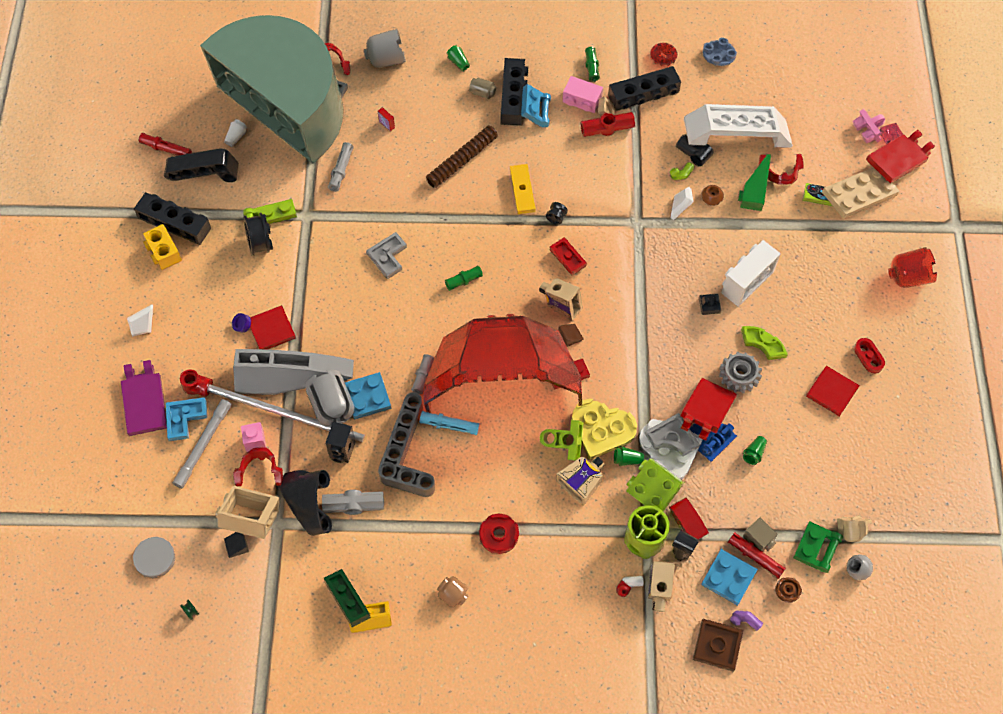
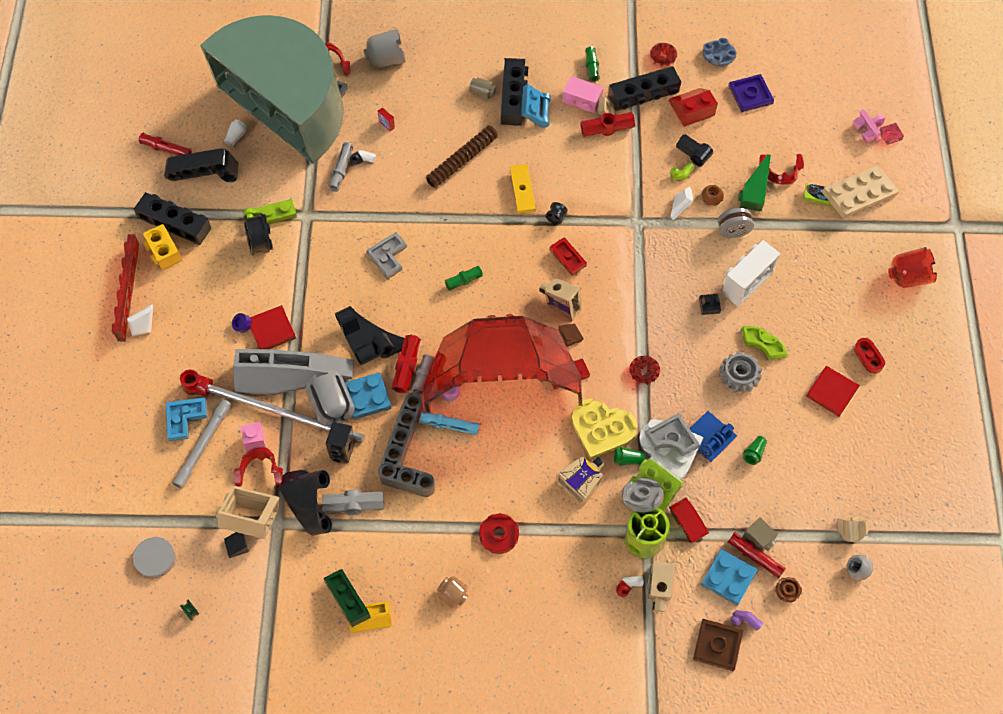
magenta tile [121,360,167,436] -> none
green cone [446,45,470,71] -> none
lime tile [540,420,583,461] -> none
black piece [672,530,699,561] -> none
red tile [680,378,737,441] -> none
white slope [684,104,793,148] -> none
green plate [793,521,843,573] -> none
tile [865,130,935,184] -> none
none -> clear red plate [111,234,140,342]
none -> black panel [335,306,404,365]
none -> arm [349,150,376,165]
none -> red piece [391,334,421,393]
none -> lavender tile [440,381,460,401]
none -> light grey tile [622,478,664,512]
none -> clear red gear [629,356,660,385]
none -> red slope [669,88,718,127]
none -> light grey head [718,208,754,238]
none -> dark purple tile [728,74,774,113]

